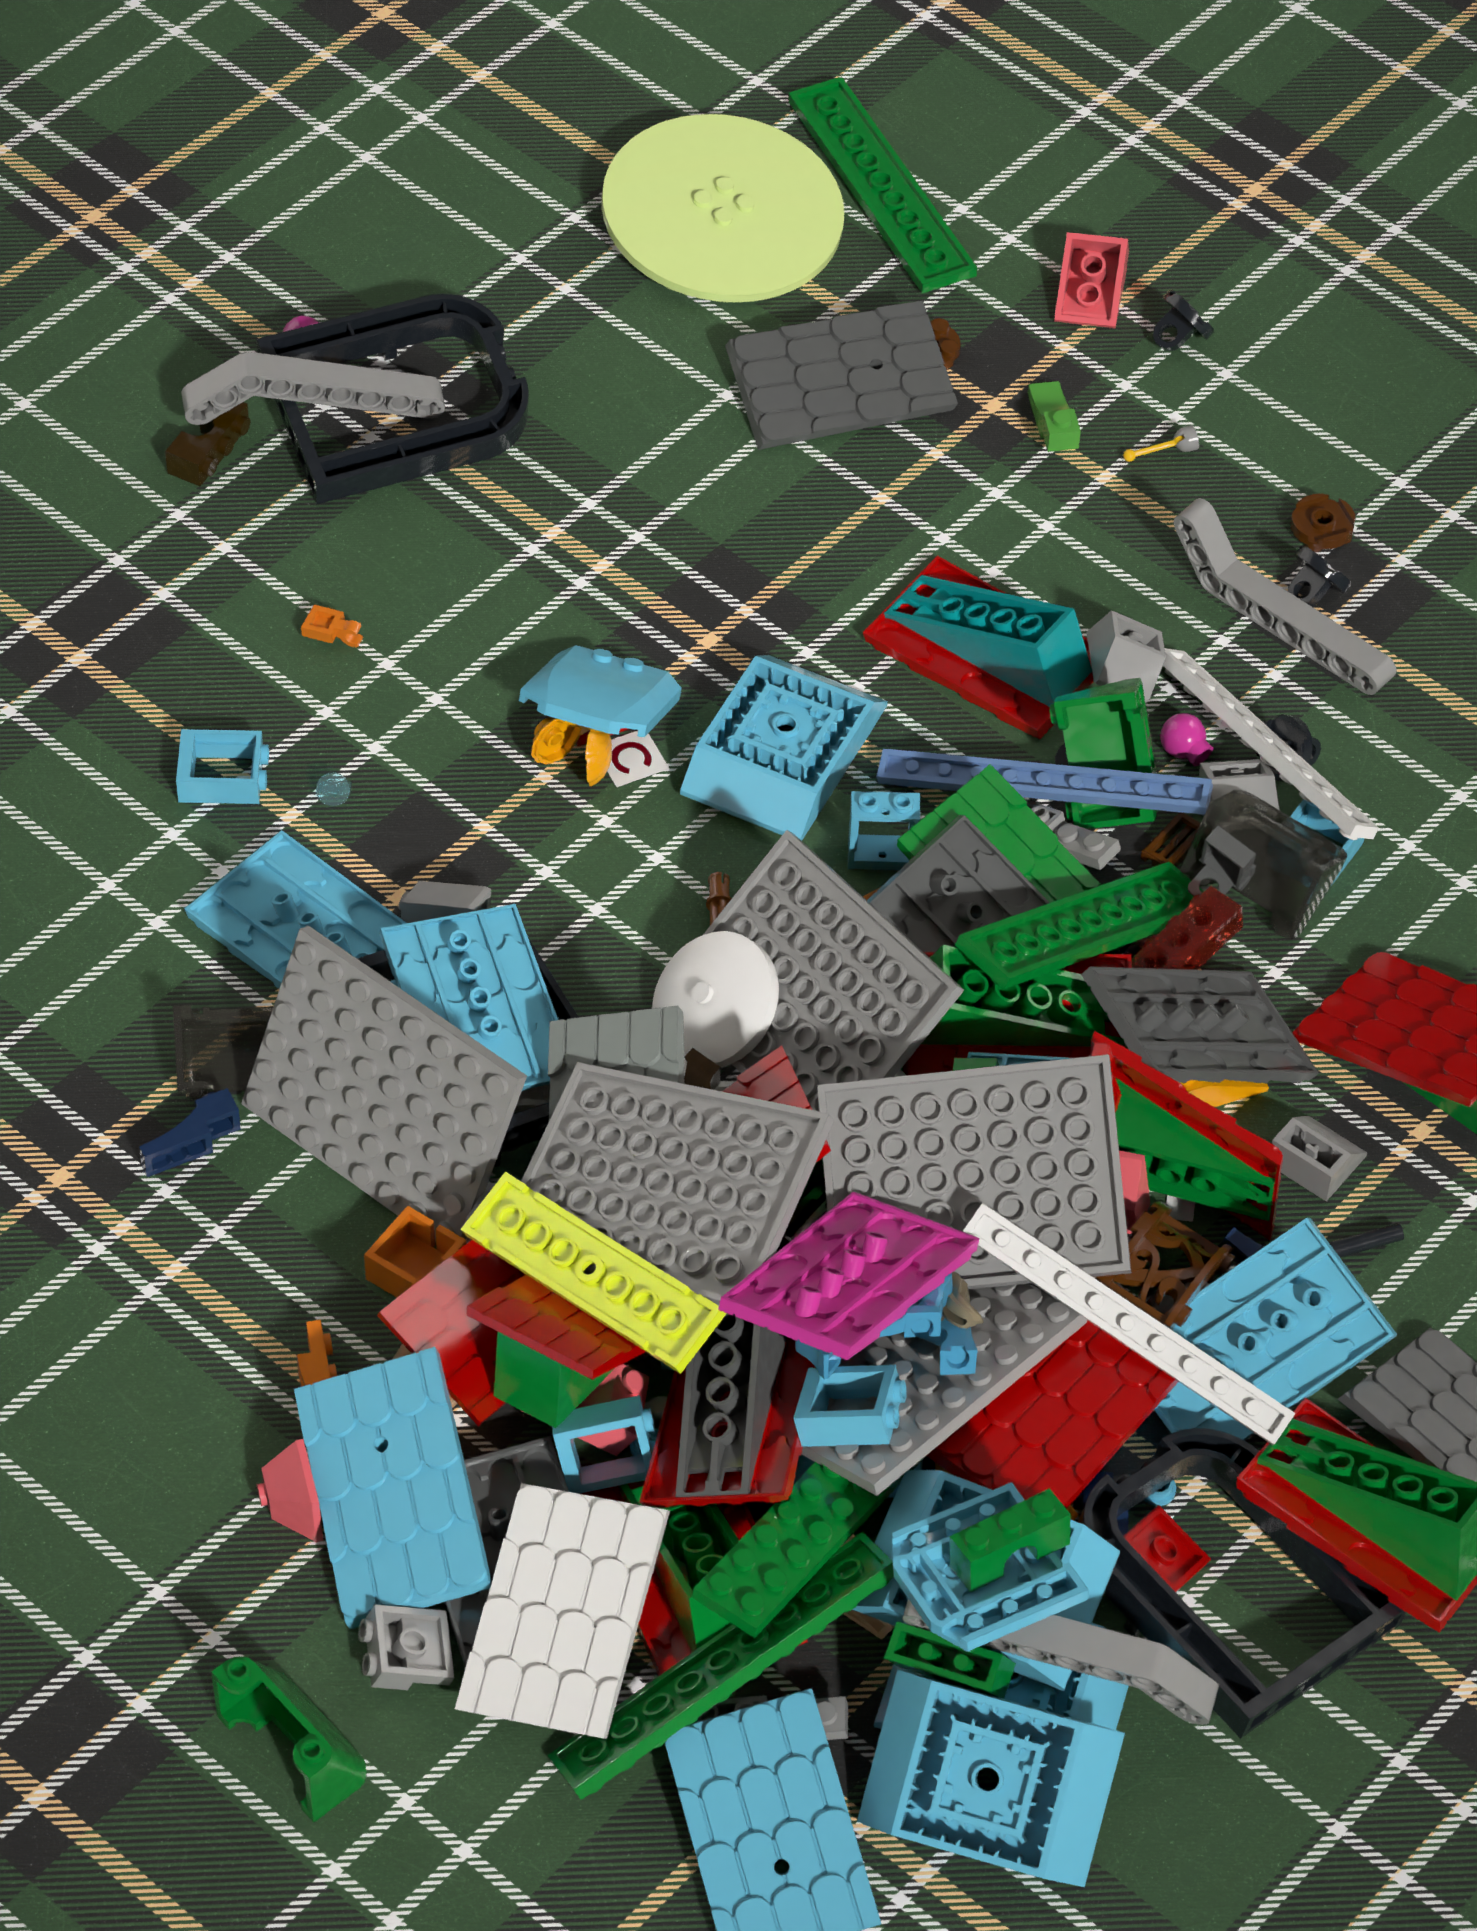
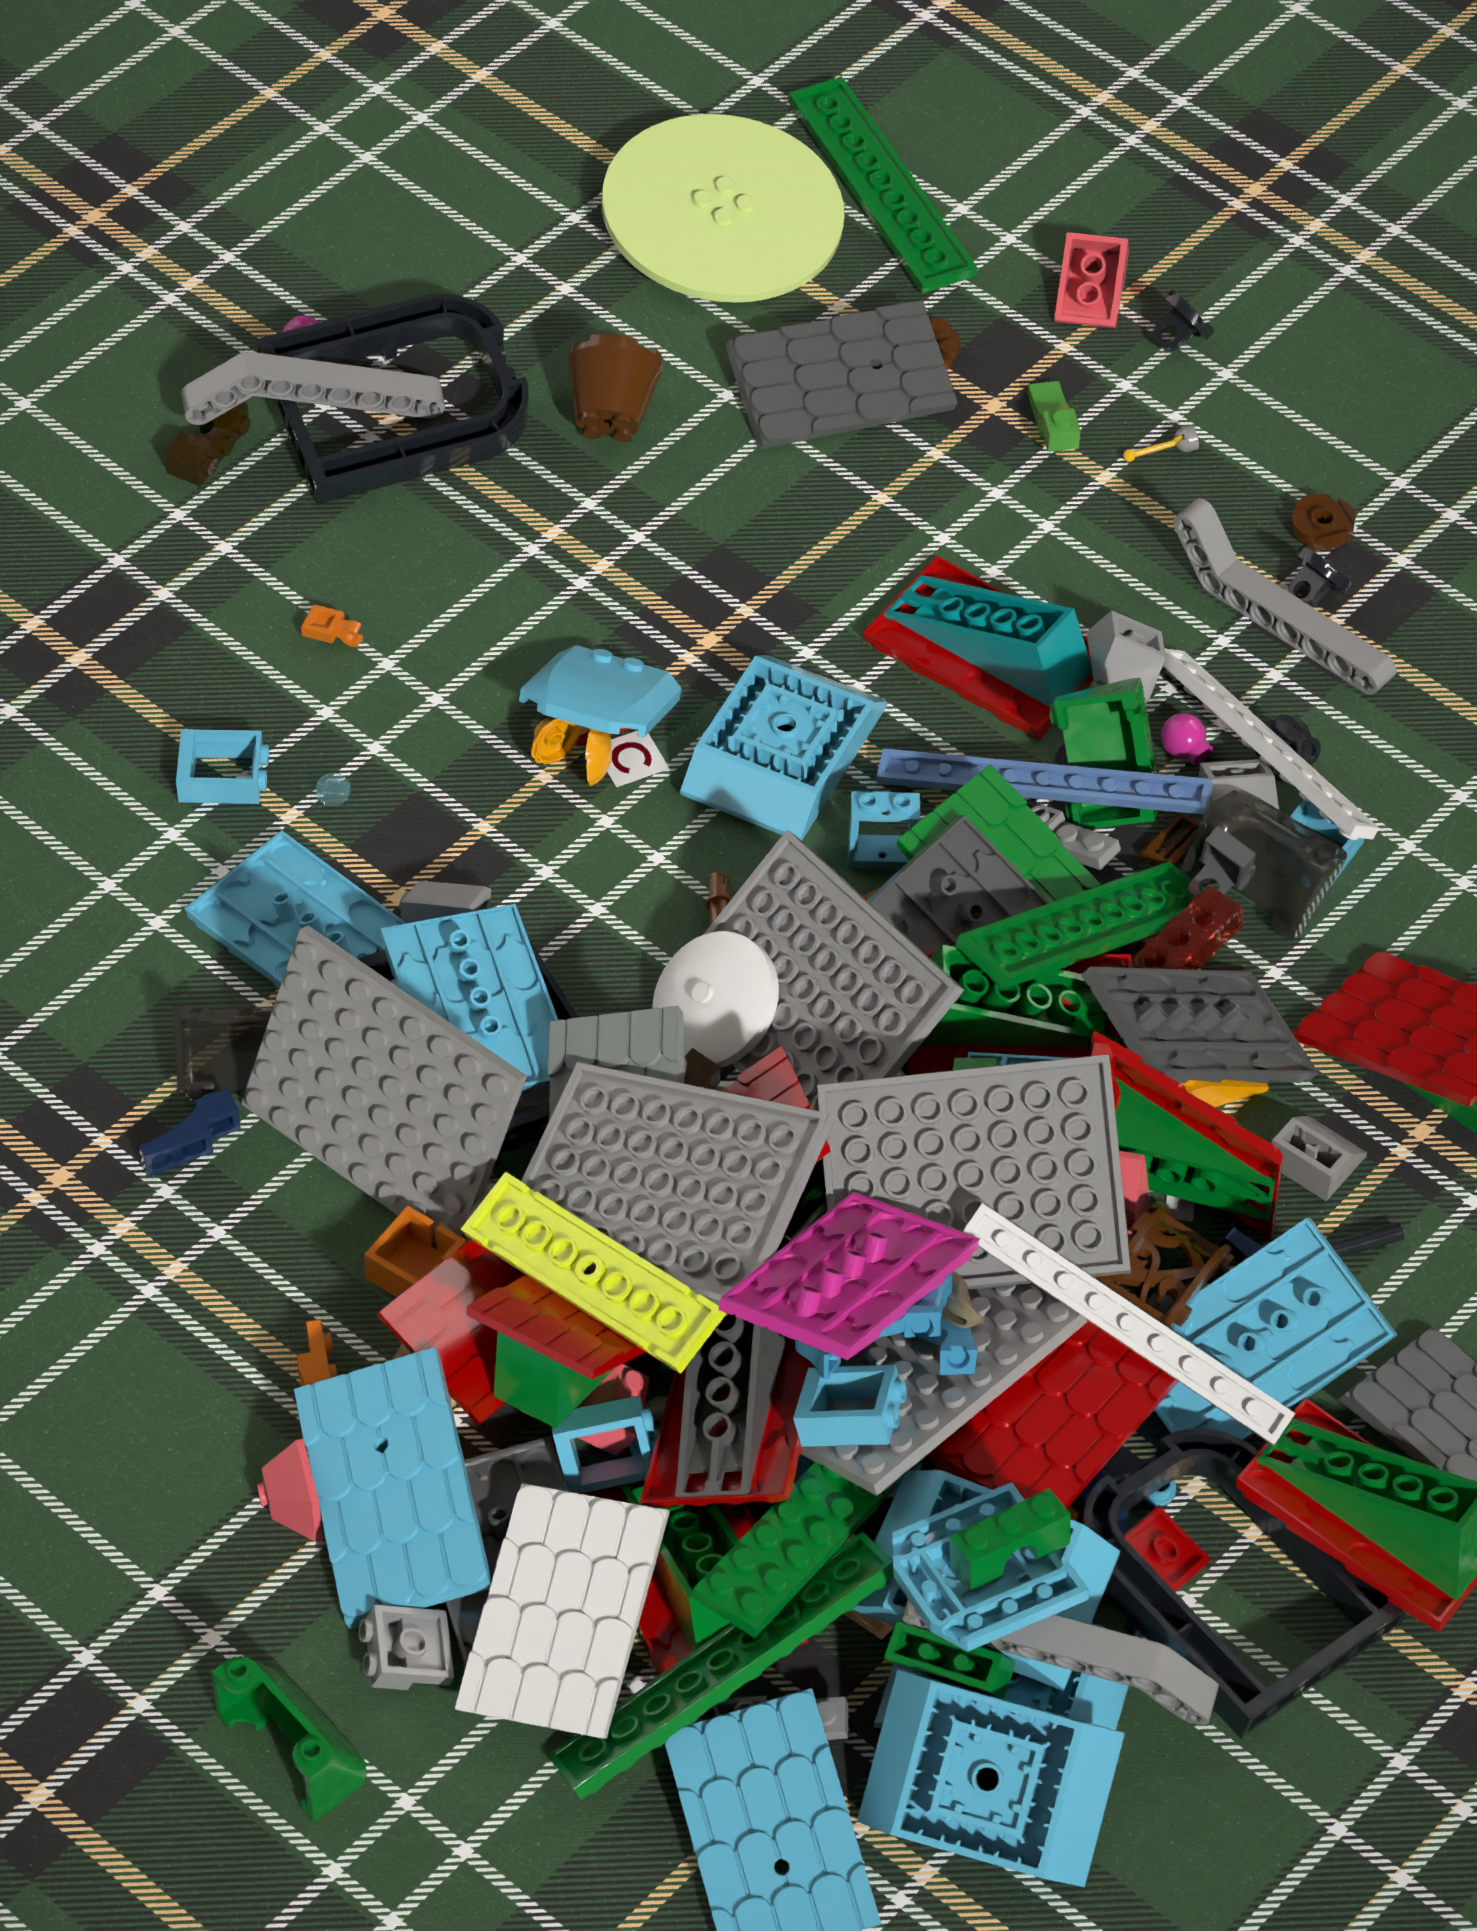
none -> reddish brown cone [568,334,663,442]

